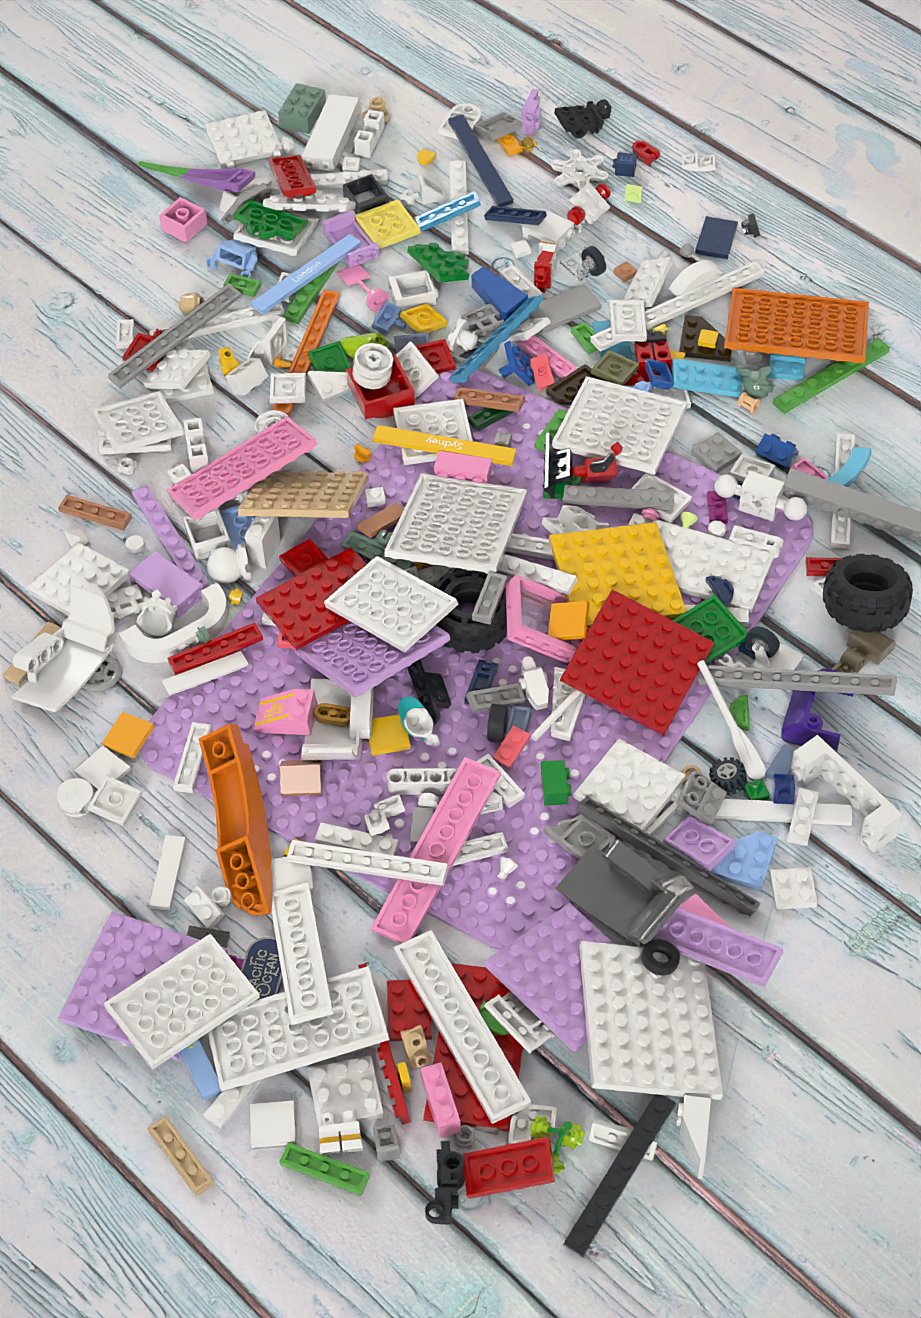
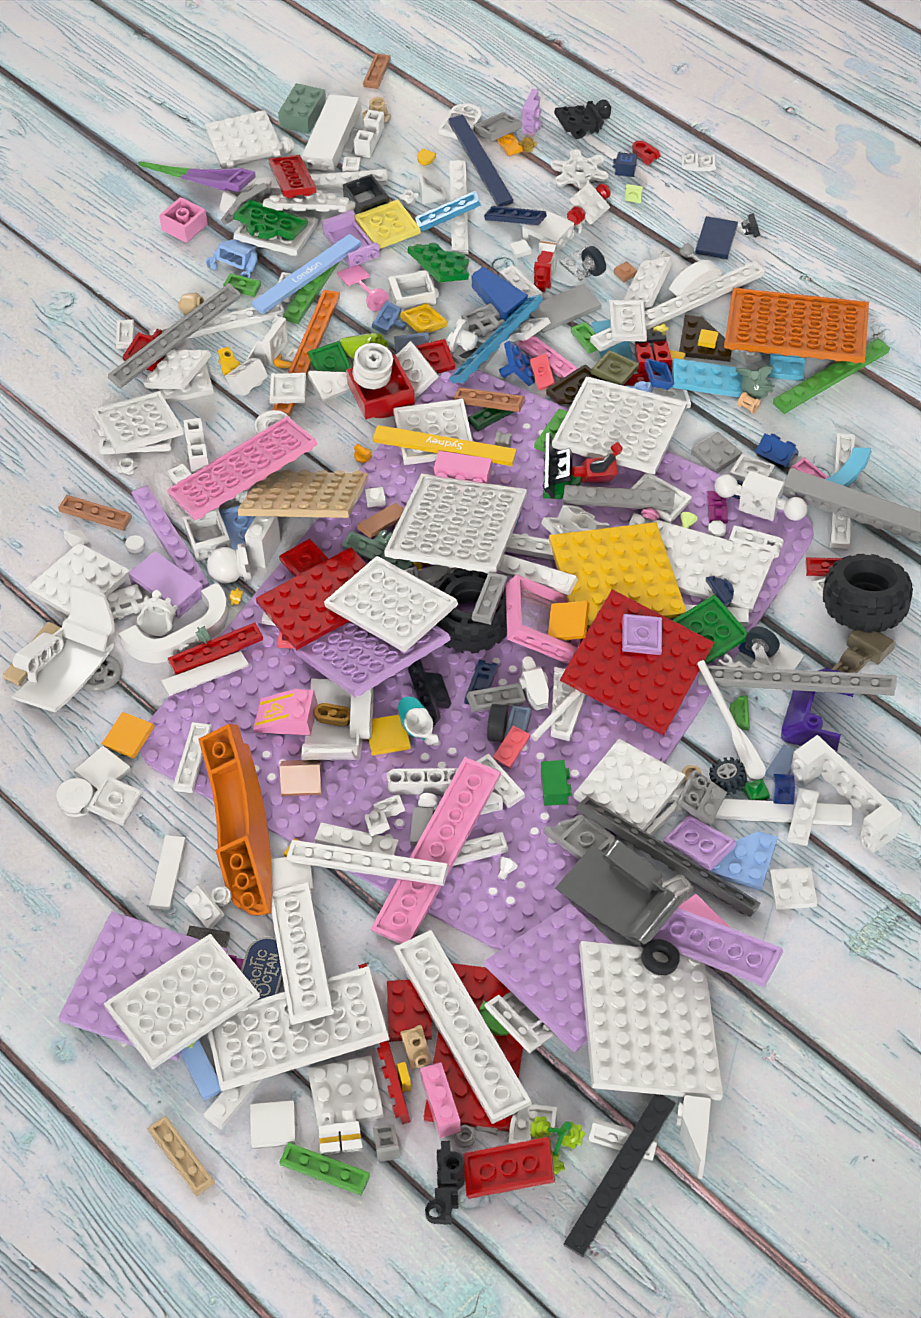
none -> nougat tile [363,53,391,89]
none -> lavender tile [622,614,662,655]

